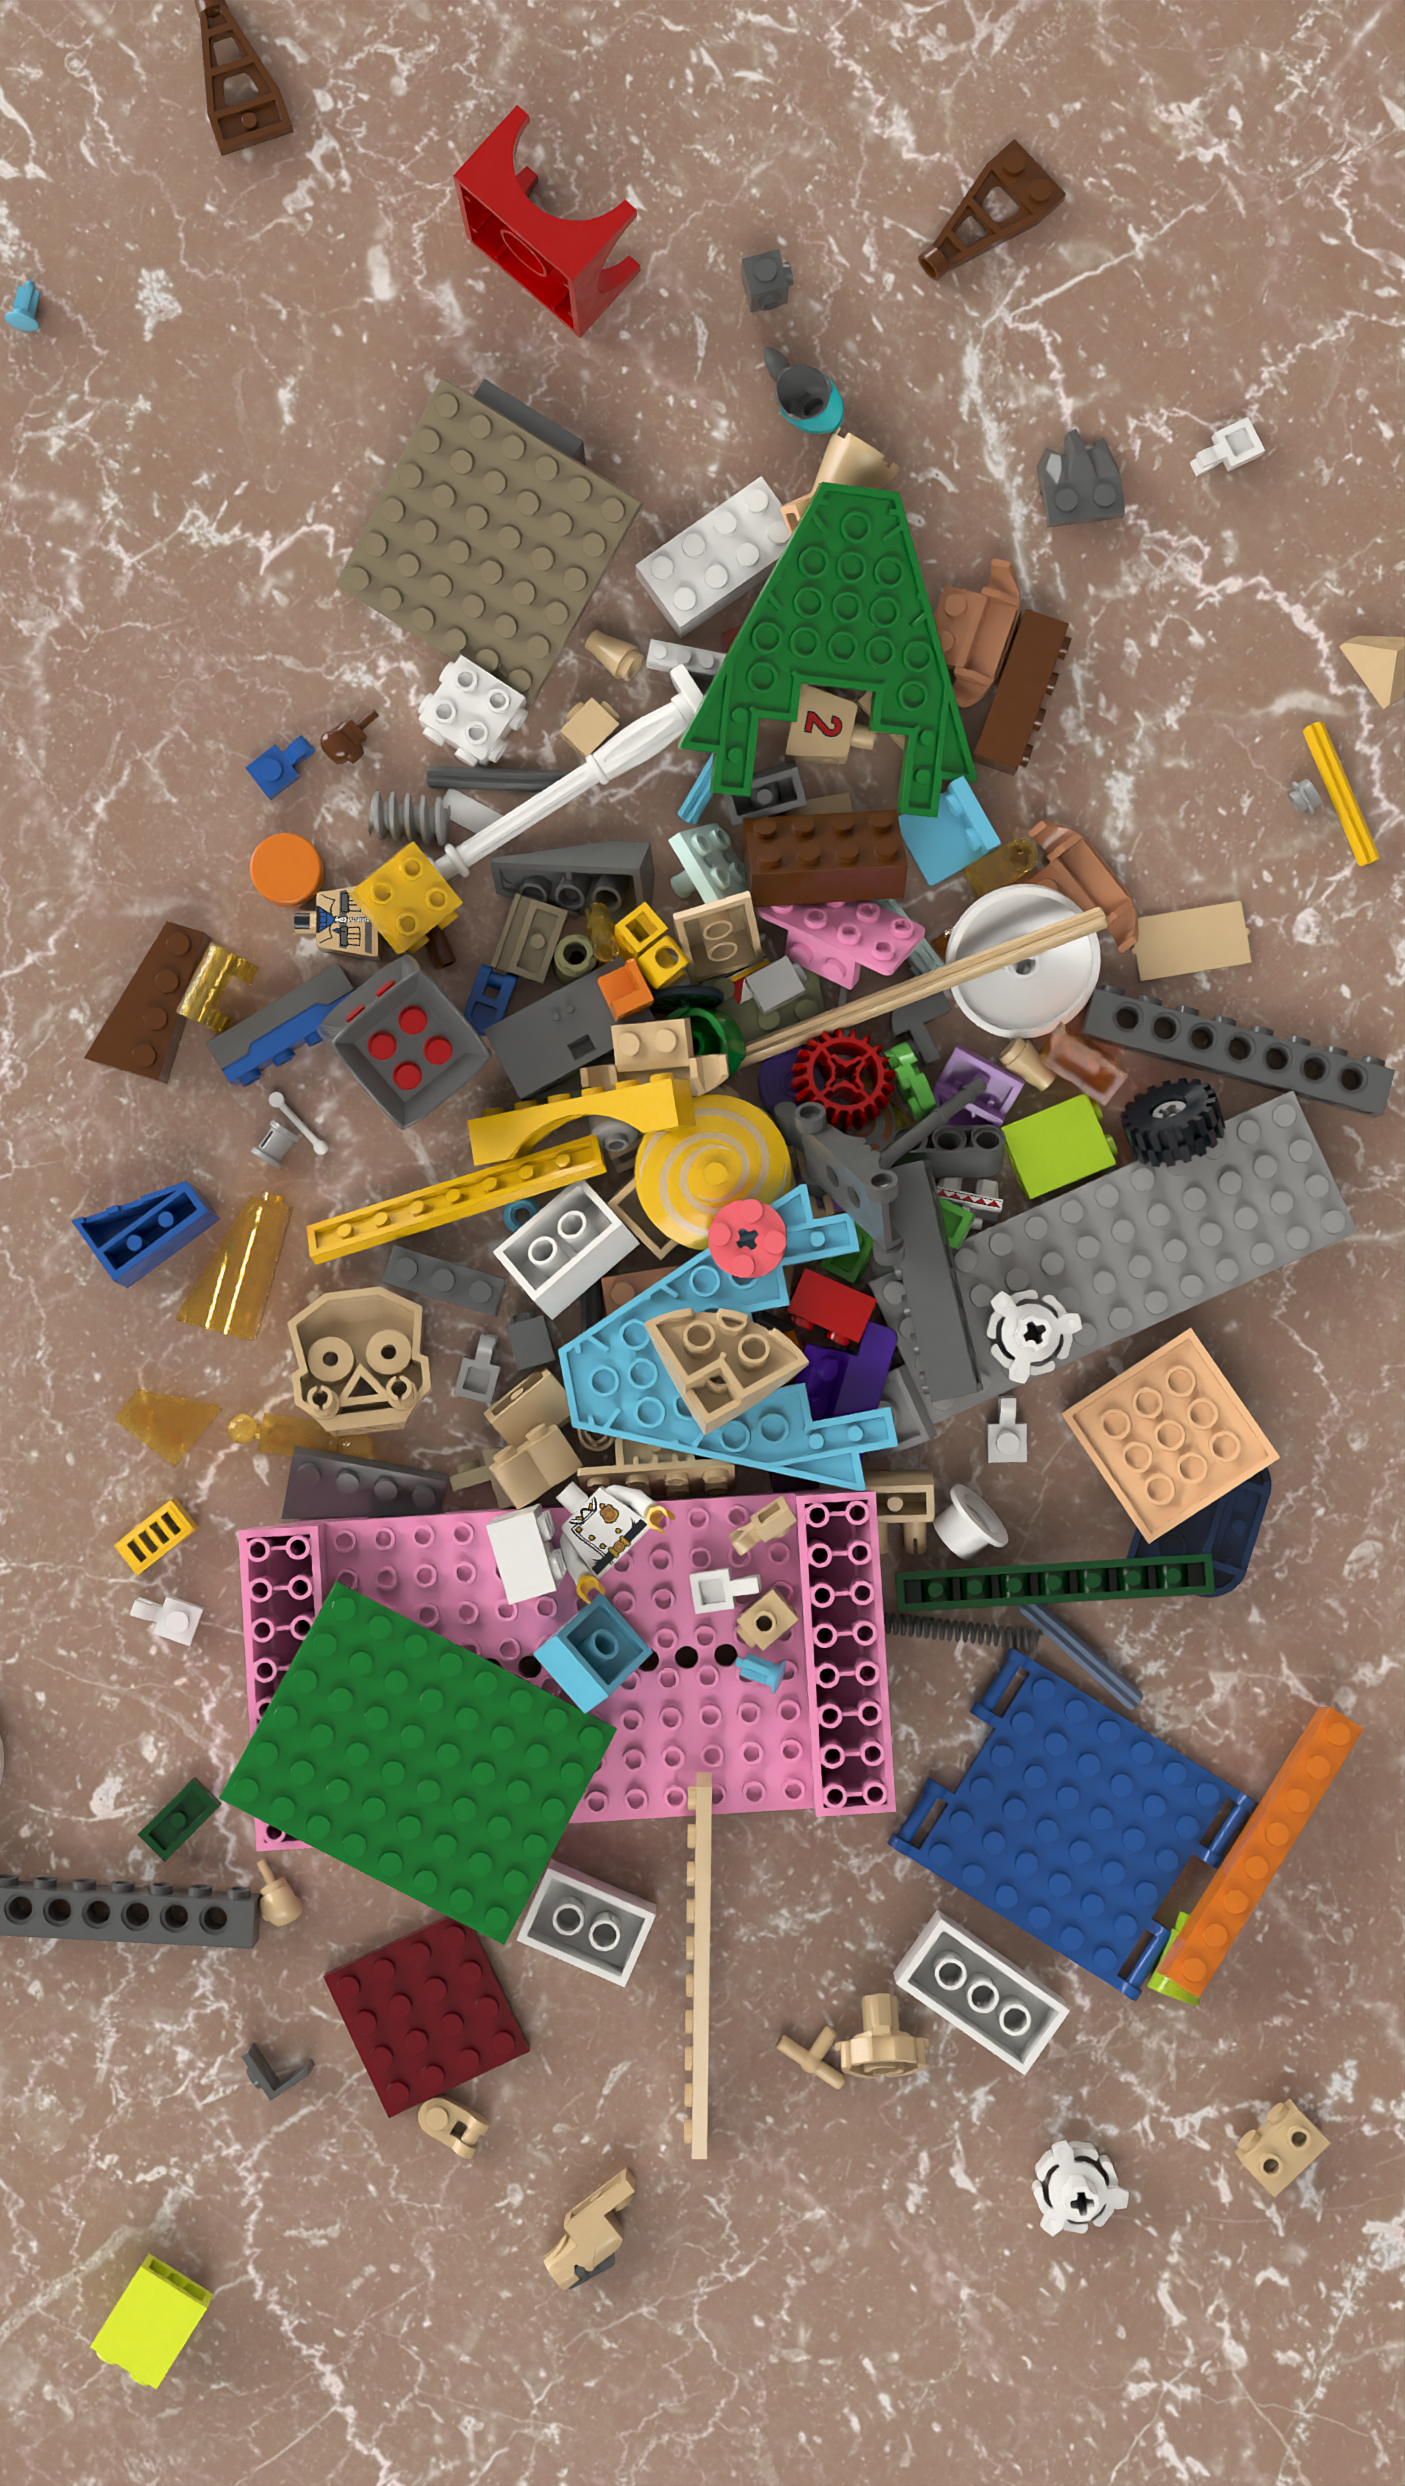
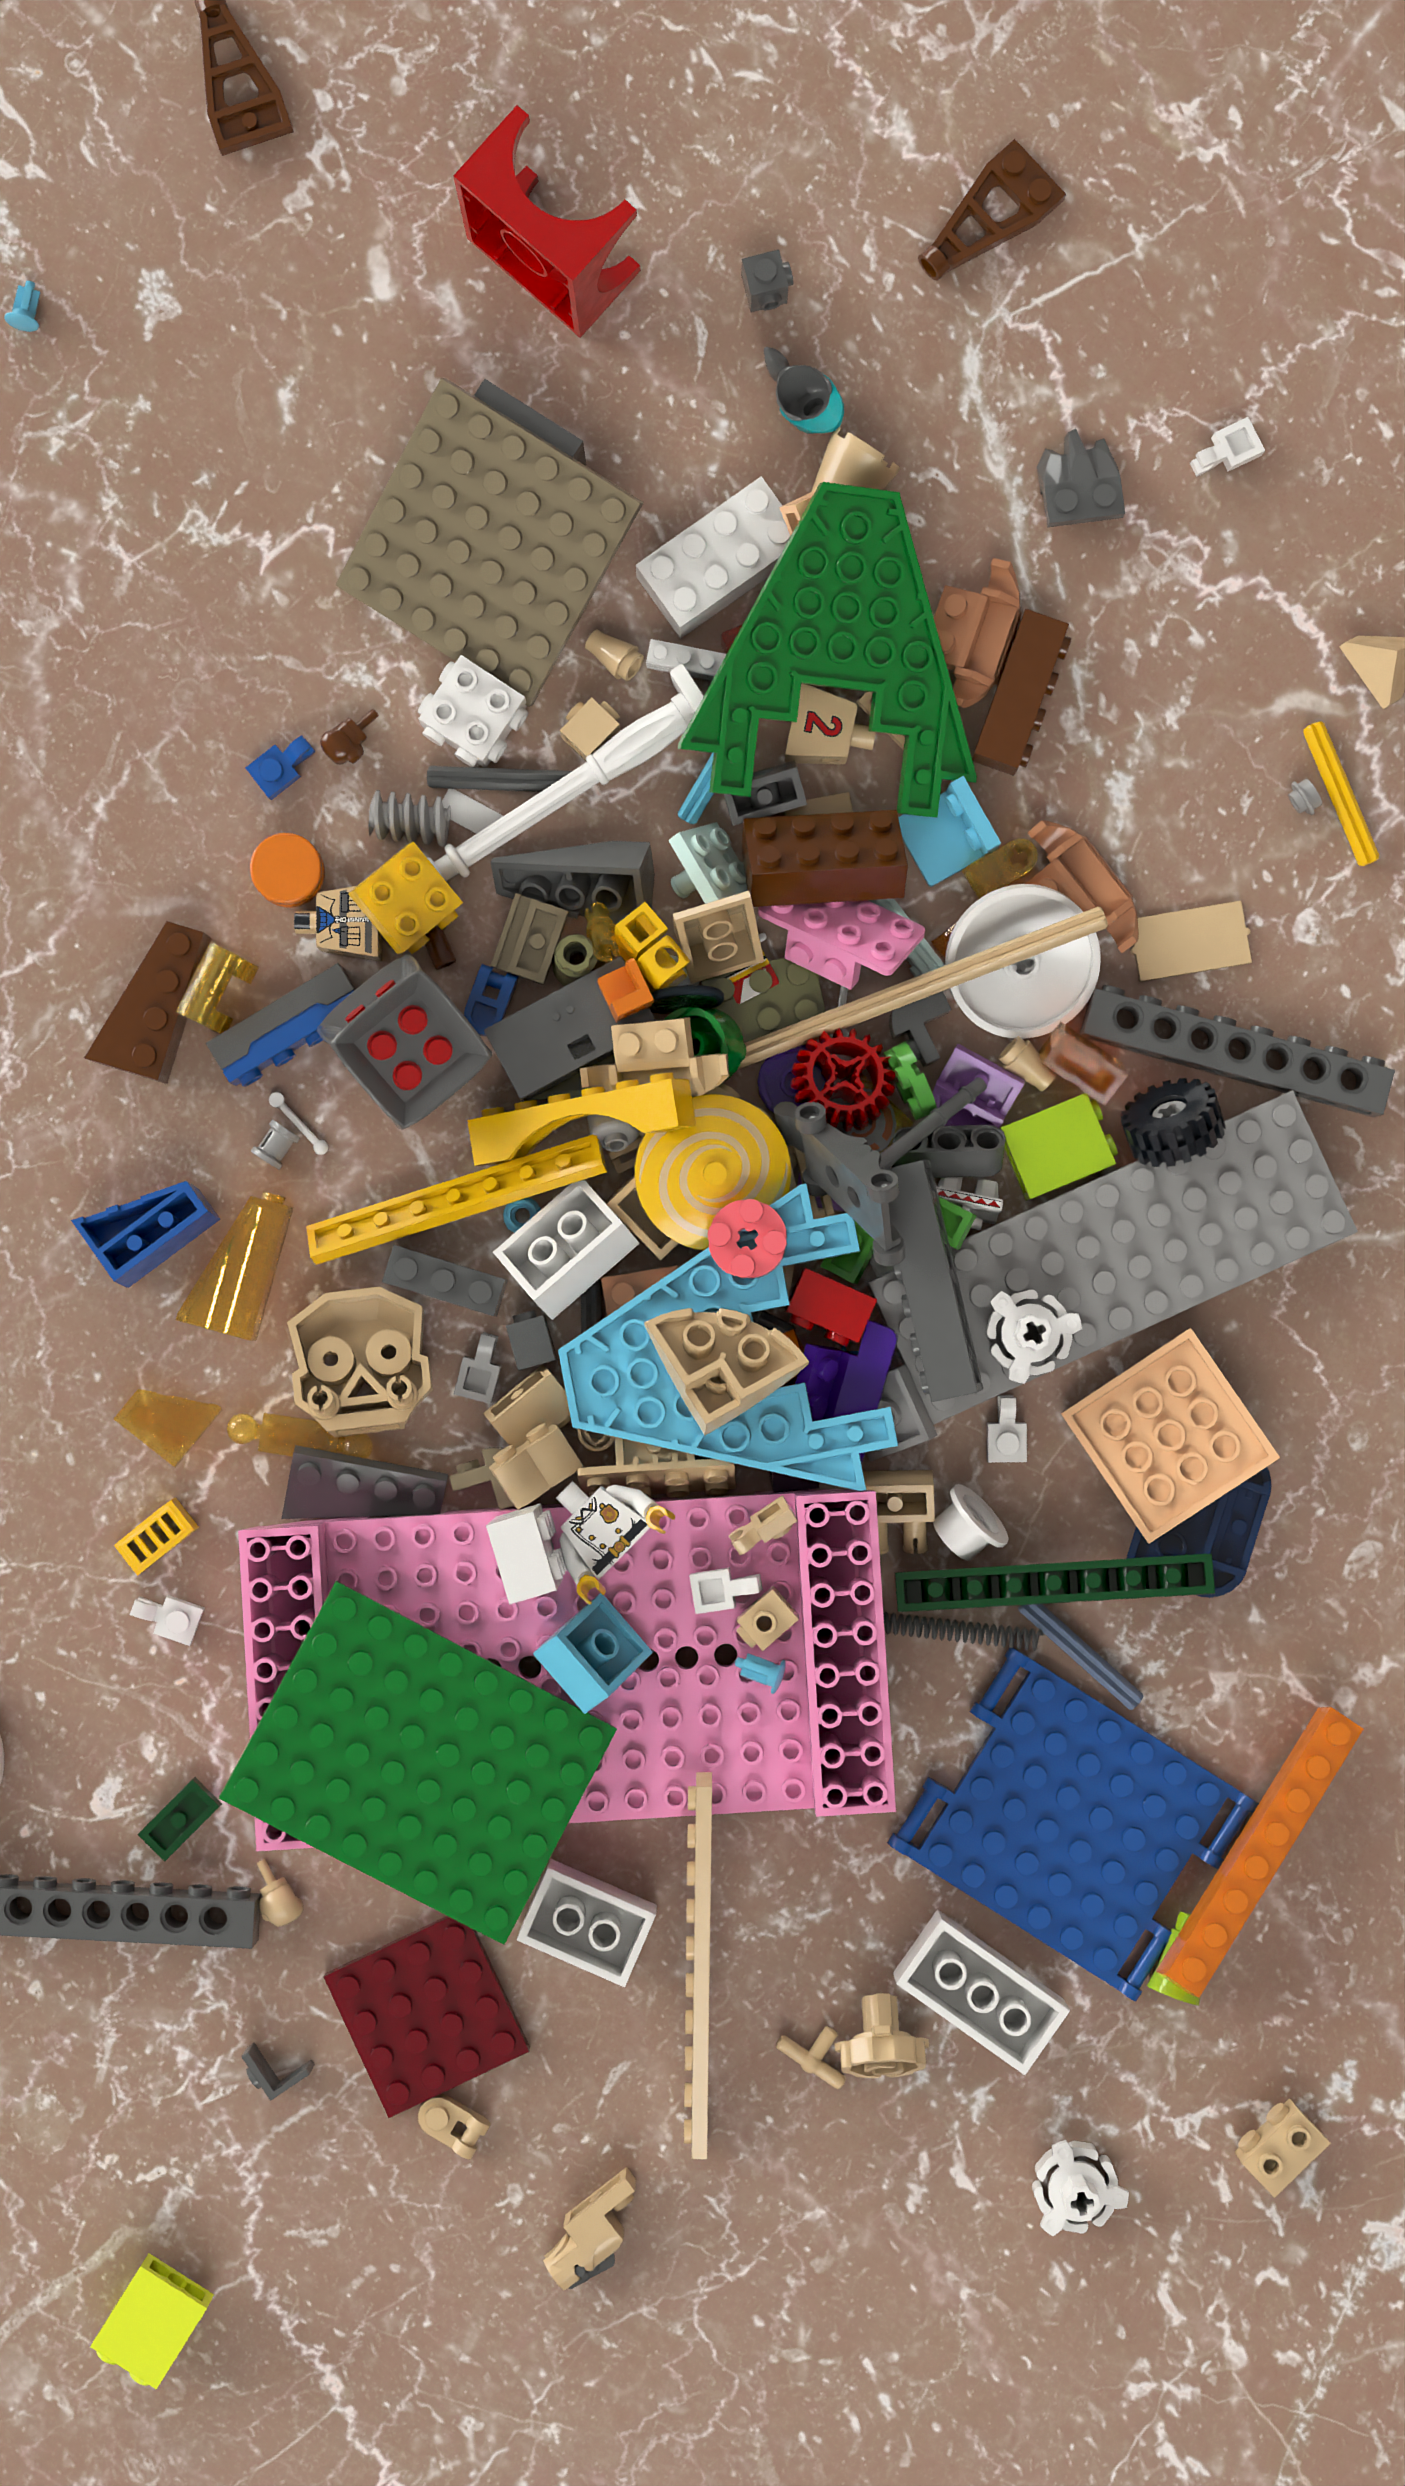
light grey brick [745,955,808,1016] -> none

